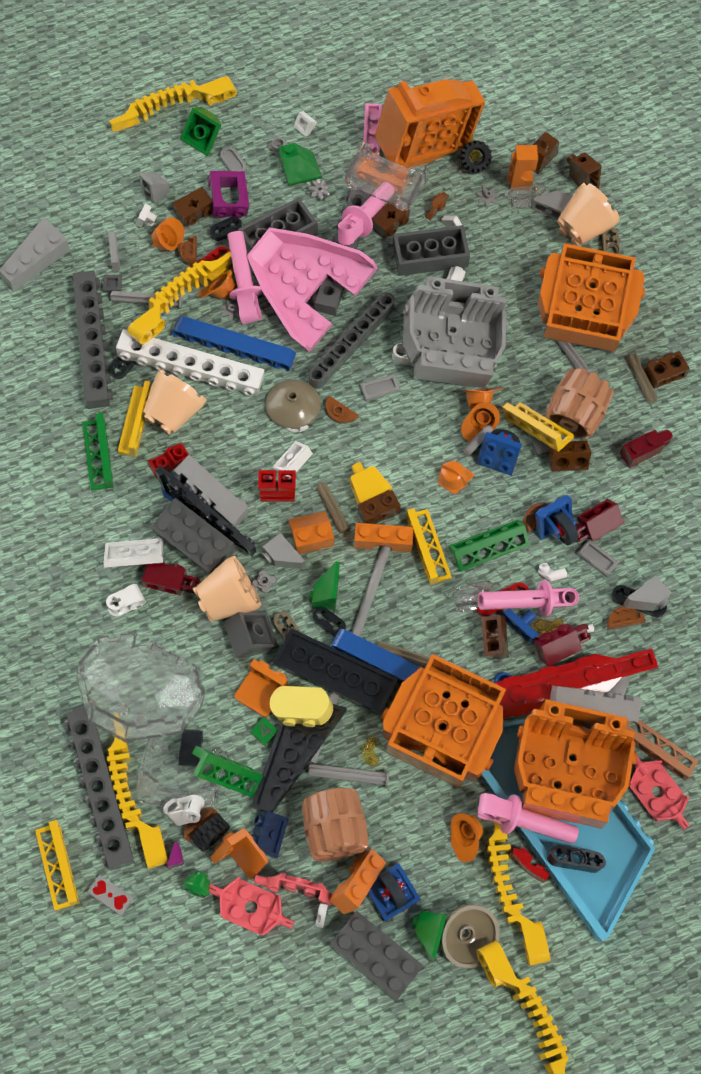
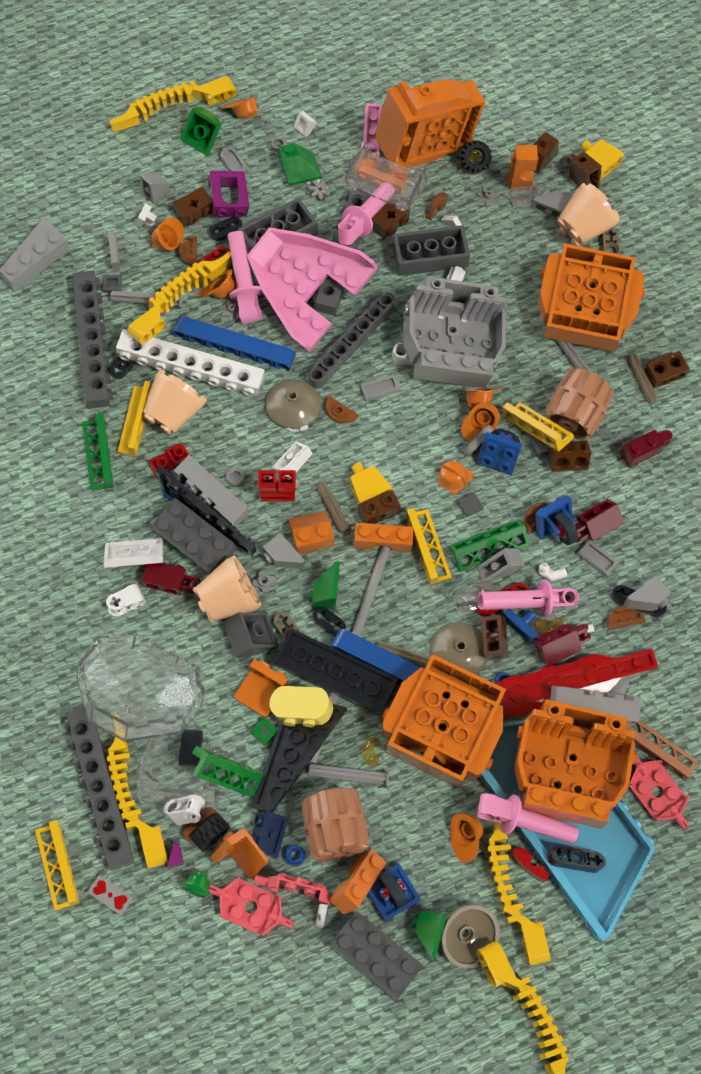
none -> orange piece [220,95,258,120]
none -> light grey tile [226,467,245,487]
none -> blue plate [284,845,305,866]
none -> dark tan dish [430,622,488,675]
none -> dark grey tile [457,492,484,518]
none -> light grey slope [477,548,525,584]
none -> yellow torso [581,140,624,180]

